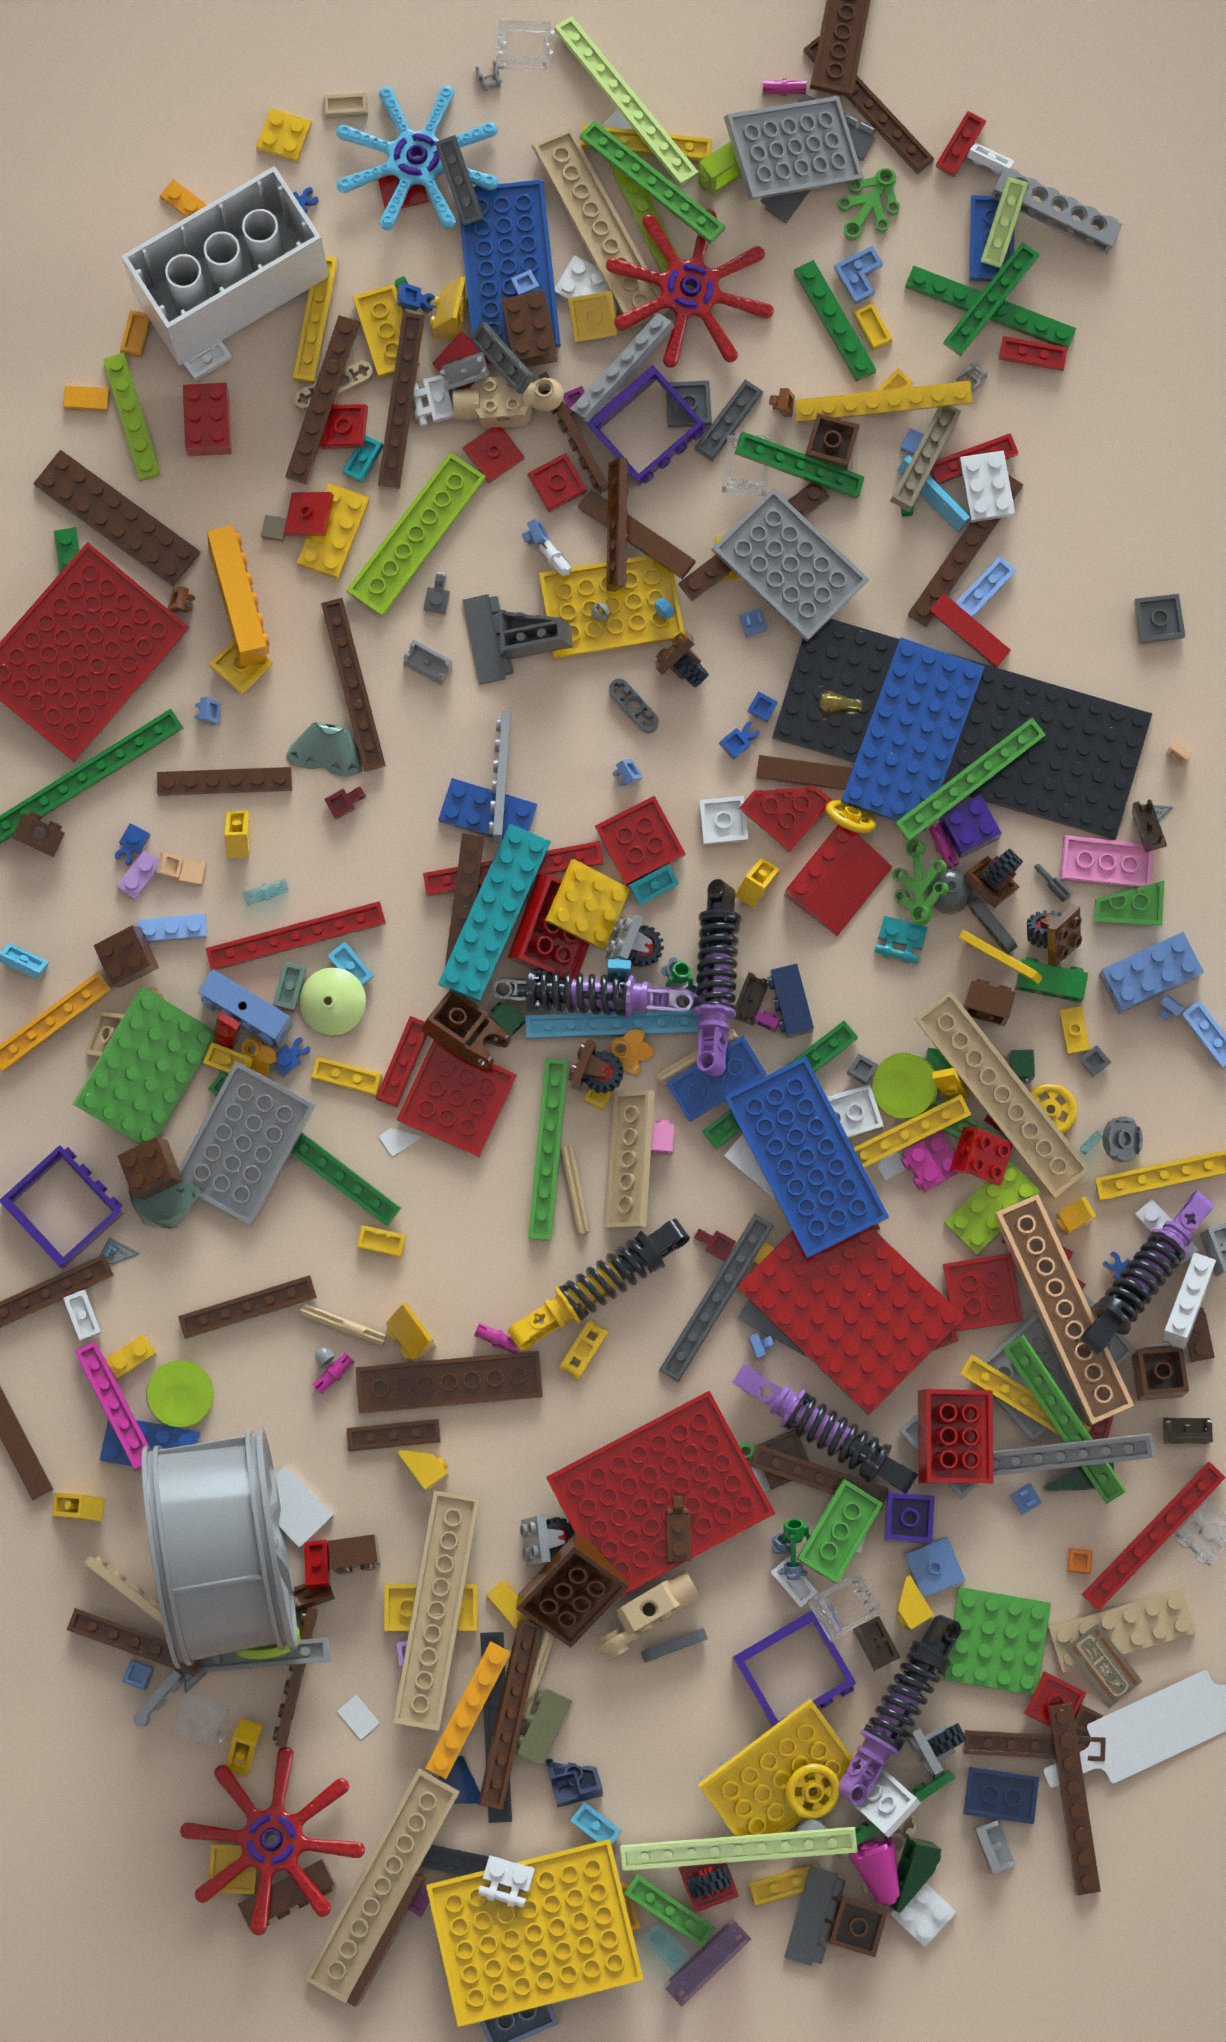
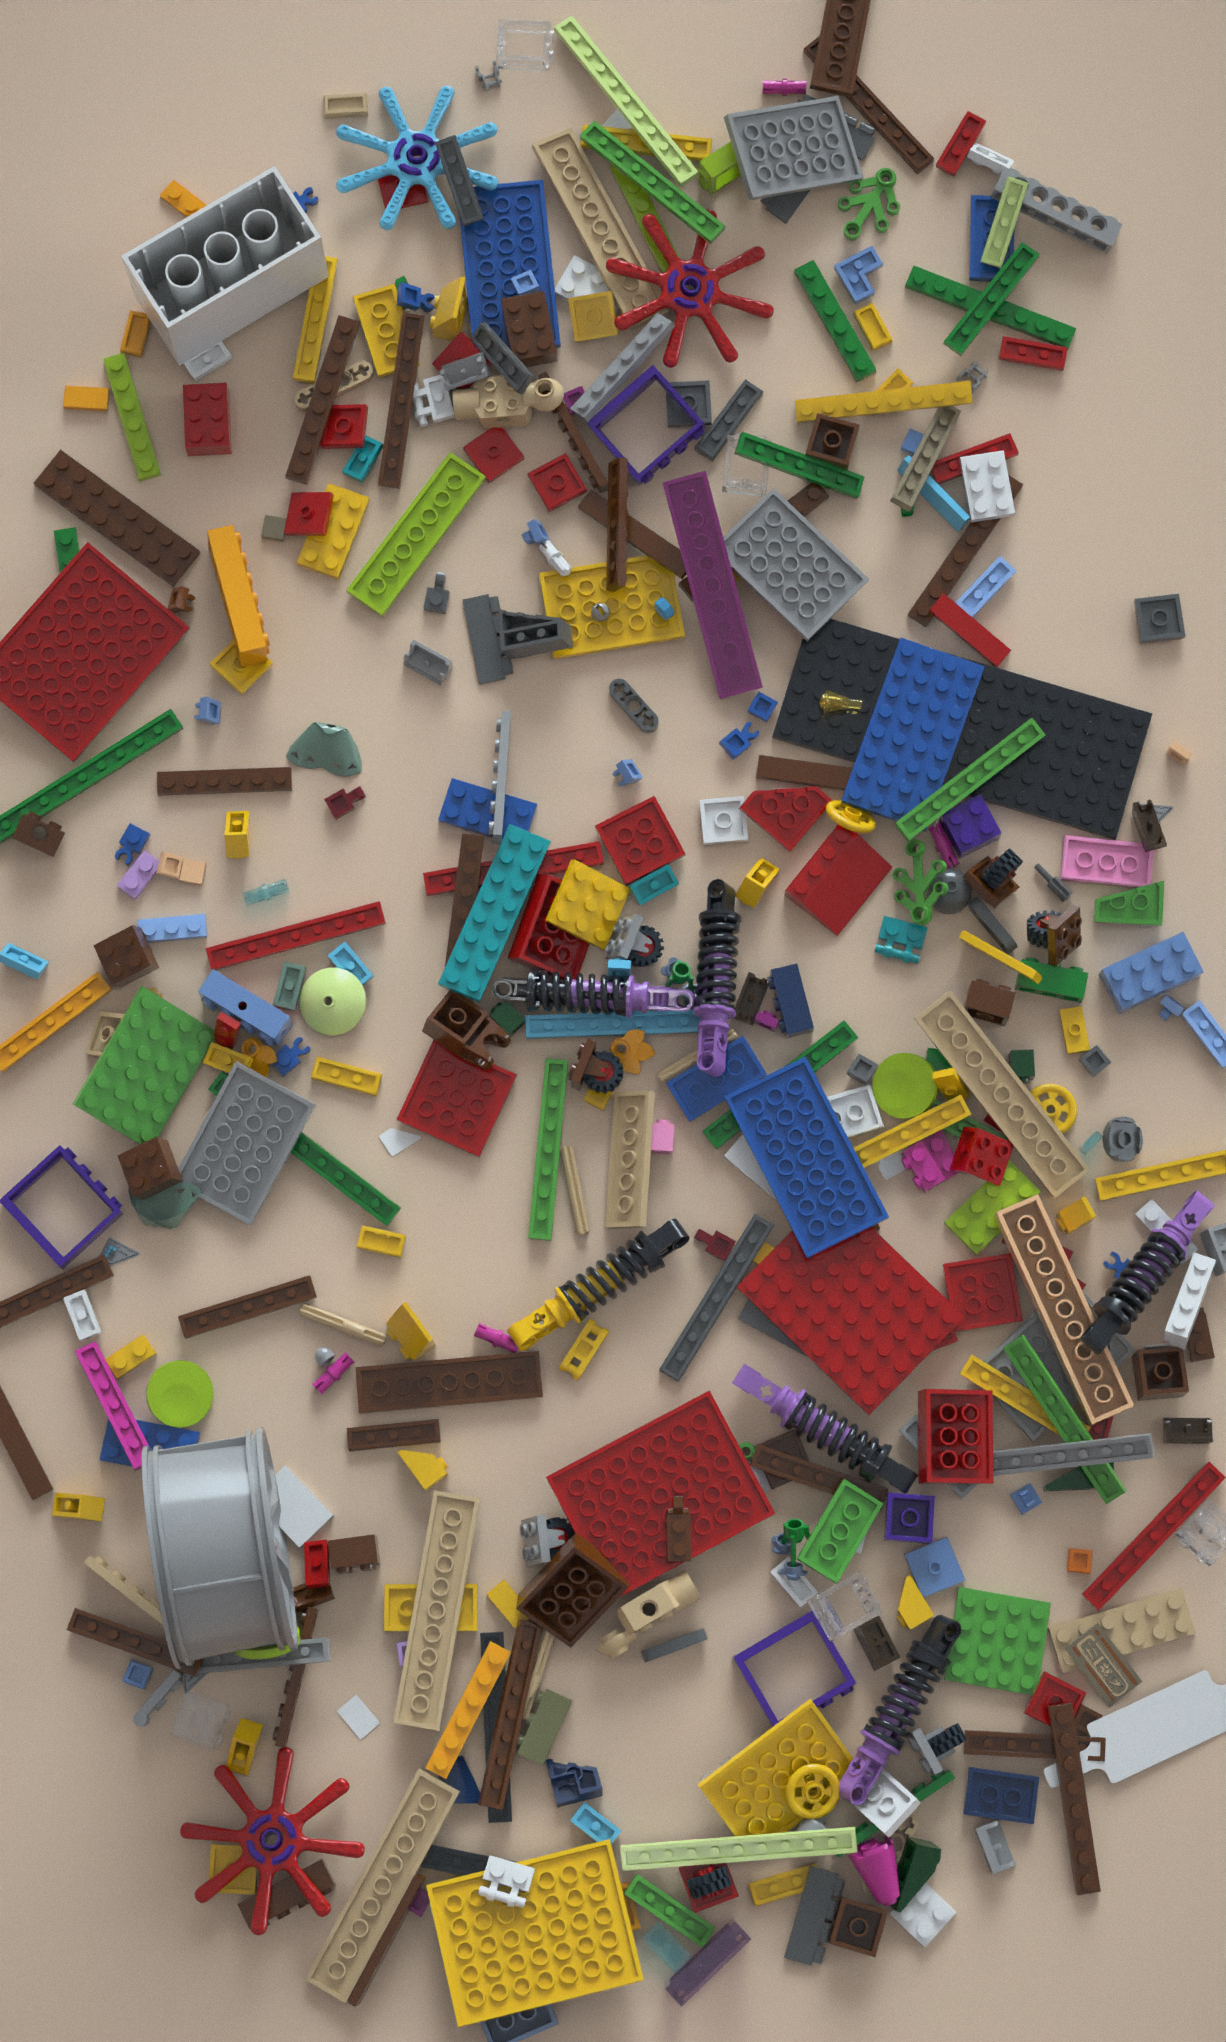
yellow plate [256,108,312,162] -> none
reddish brown plate [321,598,386,772] -> none
red tile [375,1016,427,1108] -> none
reddish brown plate [655,631,709,688] -> none
medium blue tile [739,608,767,637] -> none
medium blue tile [748,1333,774,1360] -> none
dark orange tile [769,388,795,417] -> none
none -> magenta plate [662,471,763,699]

